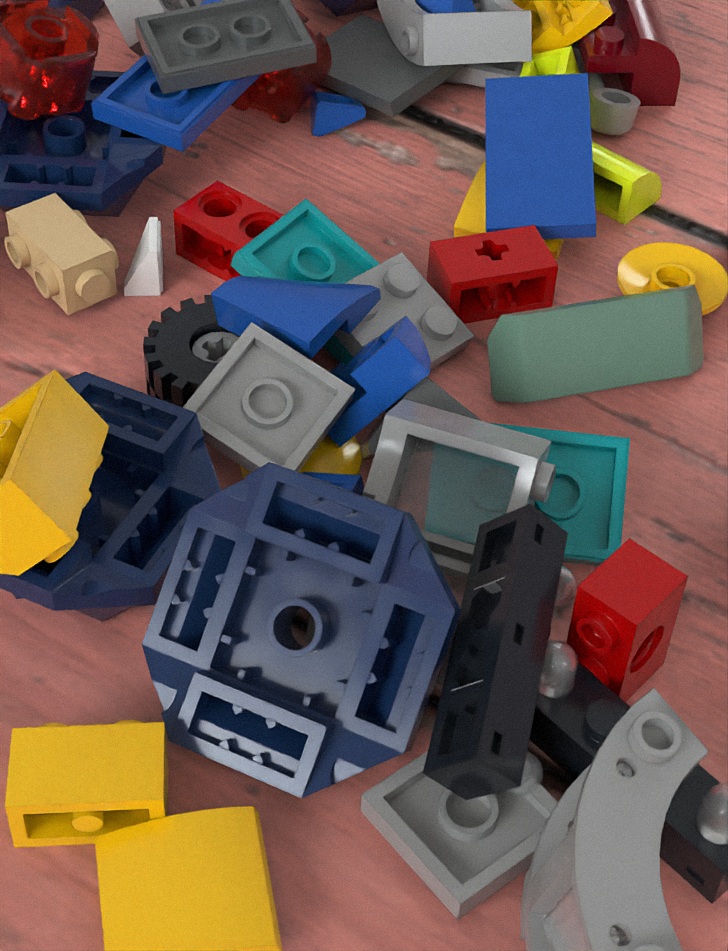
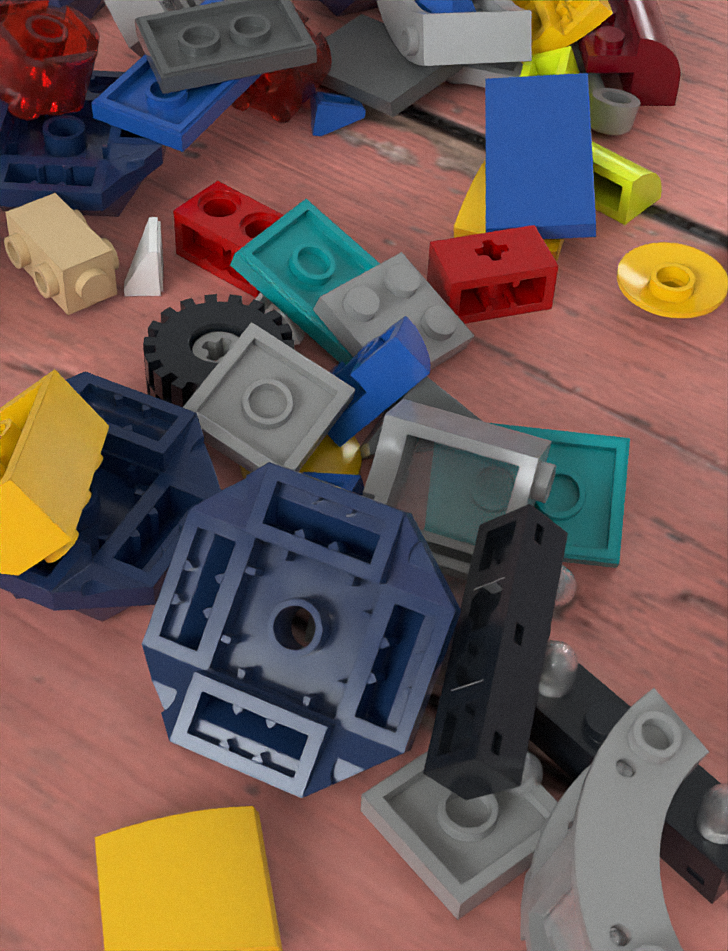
yellow brick [5,720,169,848] -> none
blue slope [211,276,381,359] -> none
sand green piece [487,285,704,403] -> none
red brick [564,538,688,702] -> none

